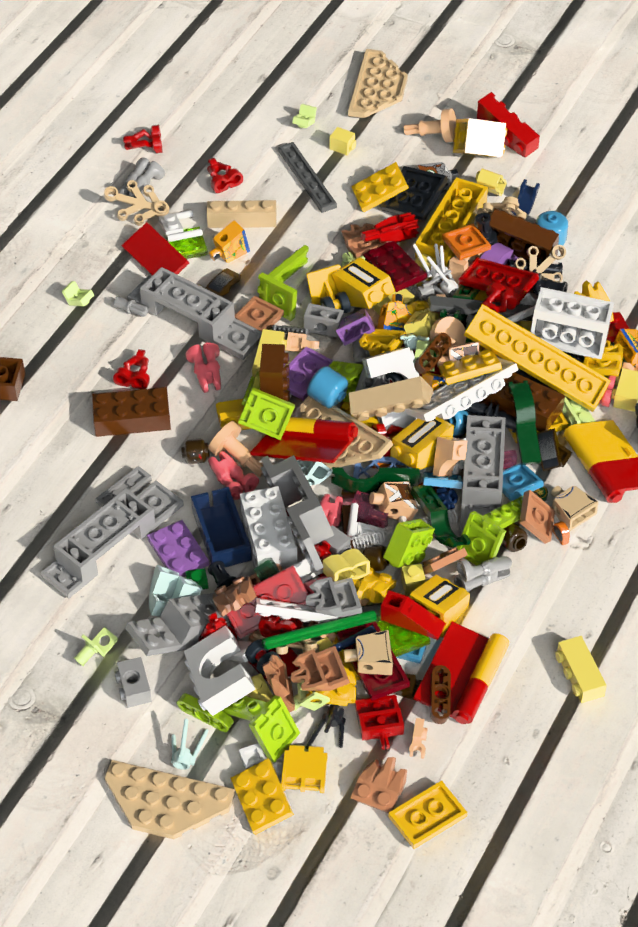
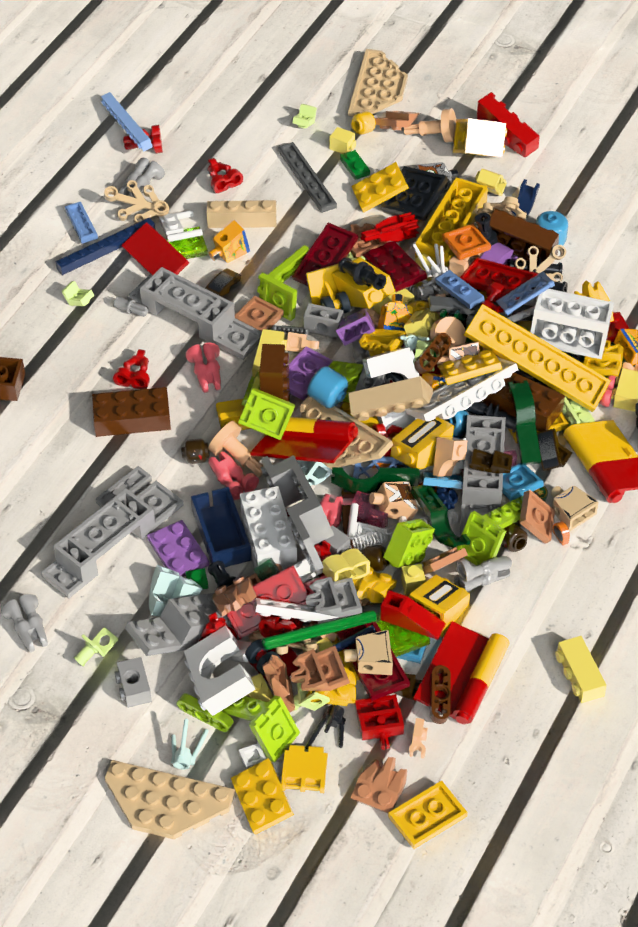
none -> light grey piece [1,594,48,652]
none -> dark blue piece [55,218,156,275]
none -> medium blue plate [65,202,98,243]
none -> light blue piece [101,92,153,152]
none -> dark red plate [292,222,359,286]
none -> black piece [338,257,387,290]
none -> green plate [340,150,370,180]
none -> yellow head [351,111,376,135]
none -> nougat plate [375,111,420,130]
none -> medium blue plate [436,270,484,309]
none -> dark brown slope [469,448,513,473]
none -> medium blue window [496,271,555,316]

